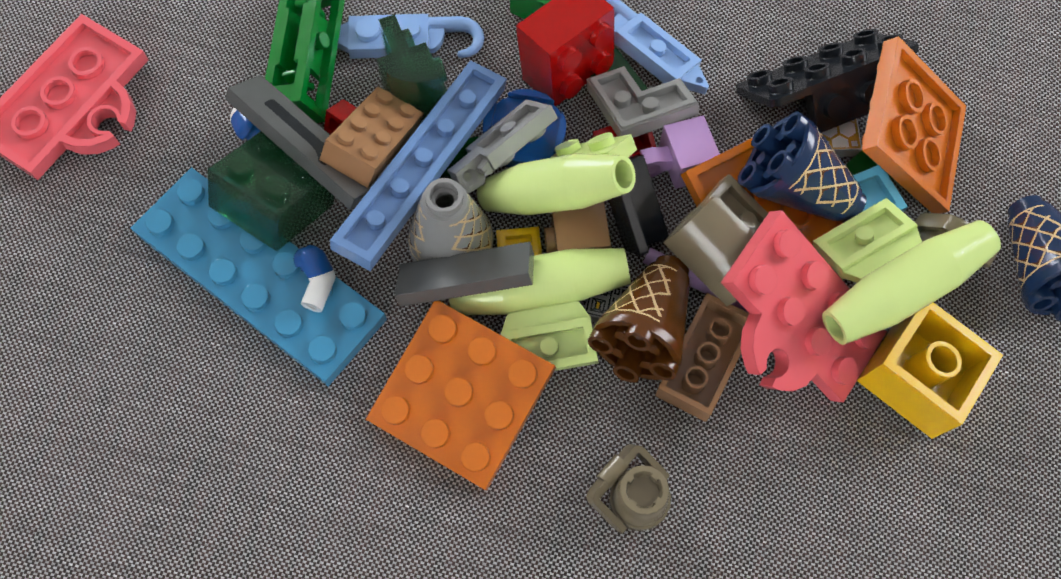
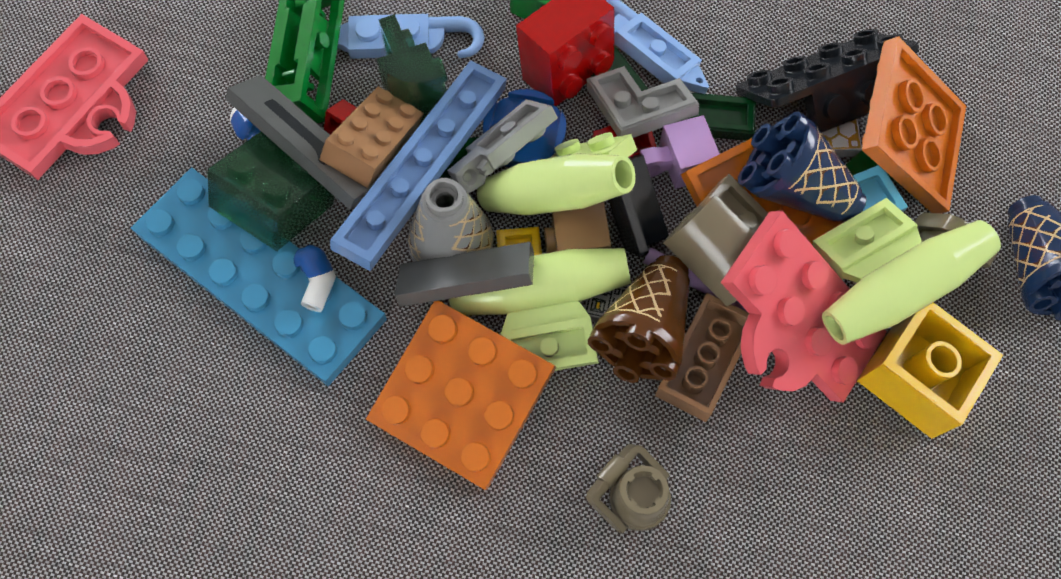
none -> dark green tile [682,93,756,141]

